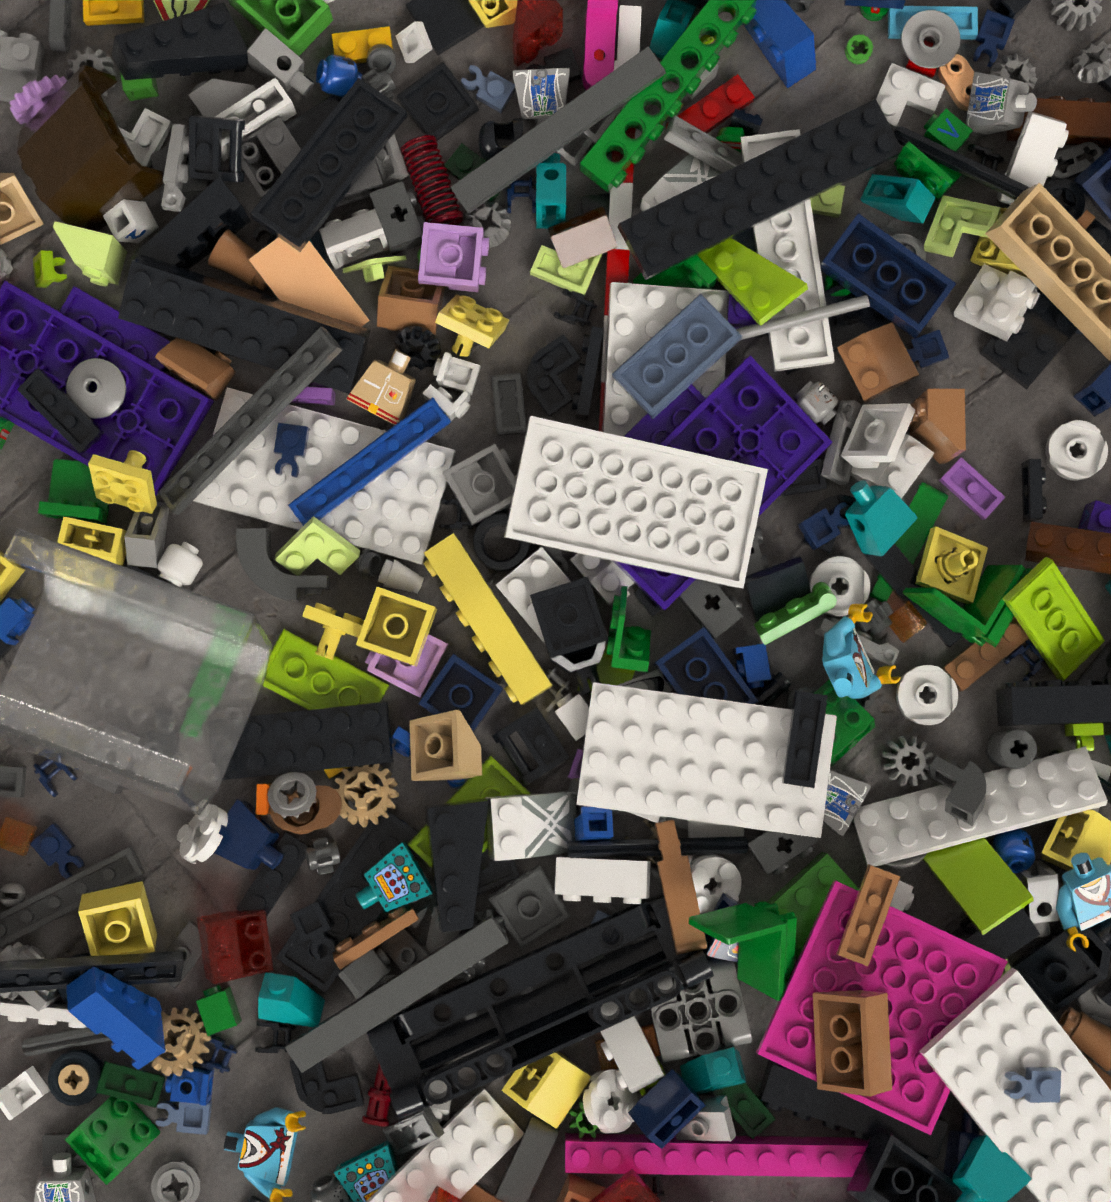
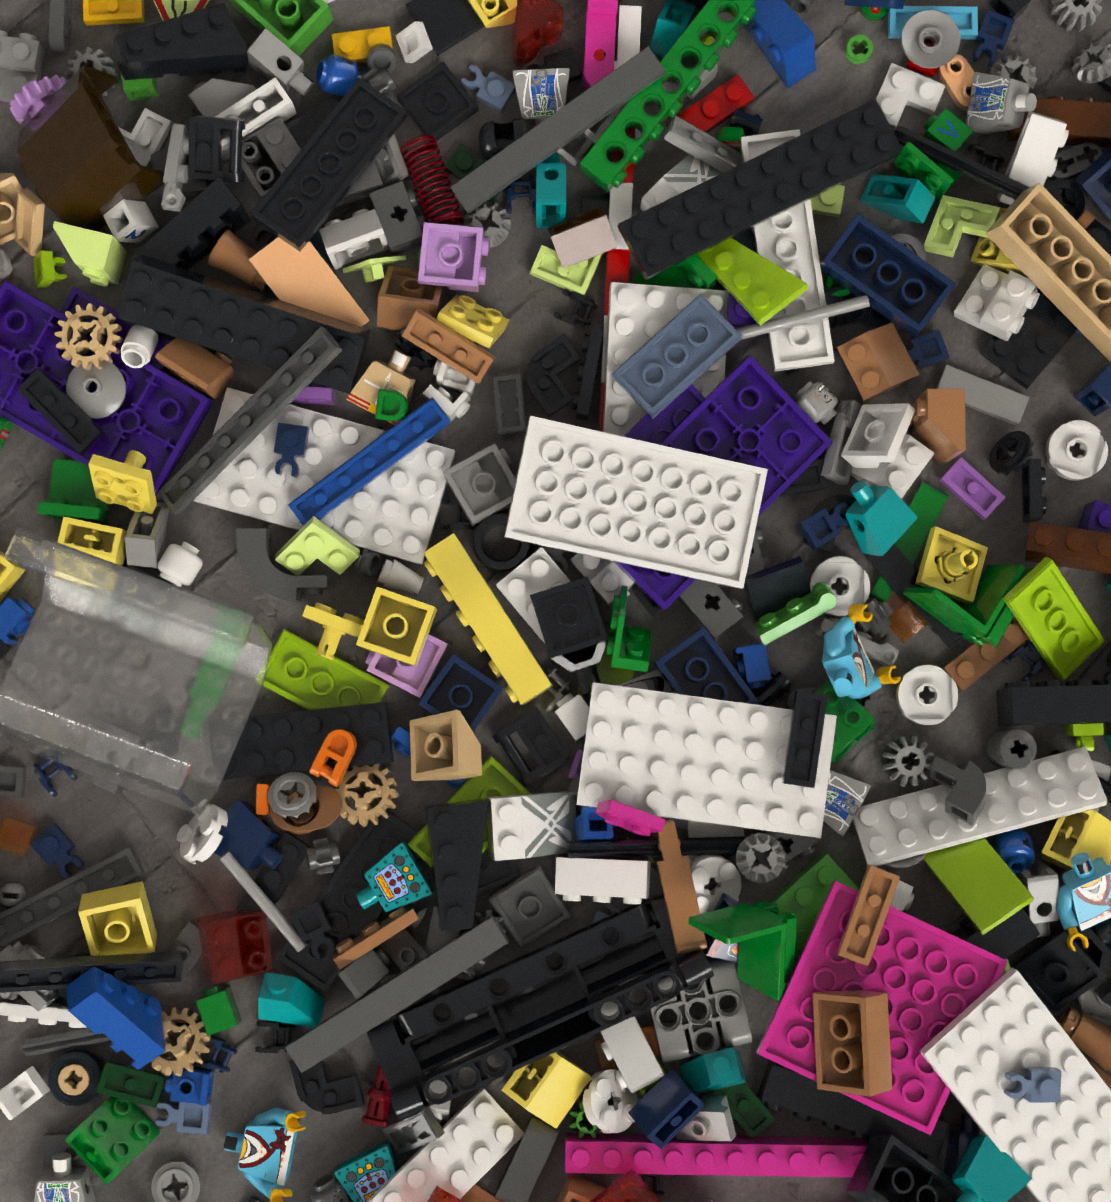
none -> tan tile [15,188,45,256]
none -> tan gear [55,303,123,371]
none -> white brick [121,324,158,368]
none -> light grey bar [220,851,307,952]
none -> orange plate [310,729,357,787]
none -> green tile [375,389,408,421]
none -> medium nougat plate [402,308,496,384]
none -> dark pink wing [595,800,665,836]
none -> light grey gear [736,833,785,883]
none -> light grey tile [936,365,1030,426]
none -> black gear [989,431,1034,476]

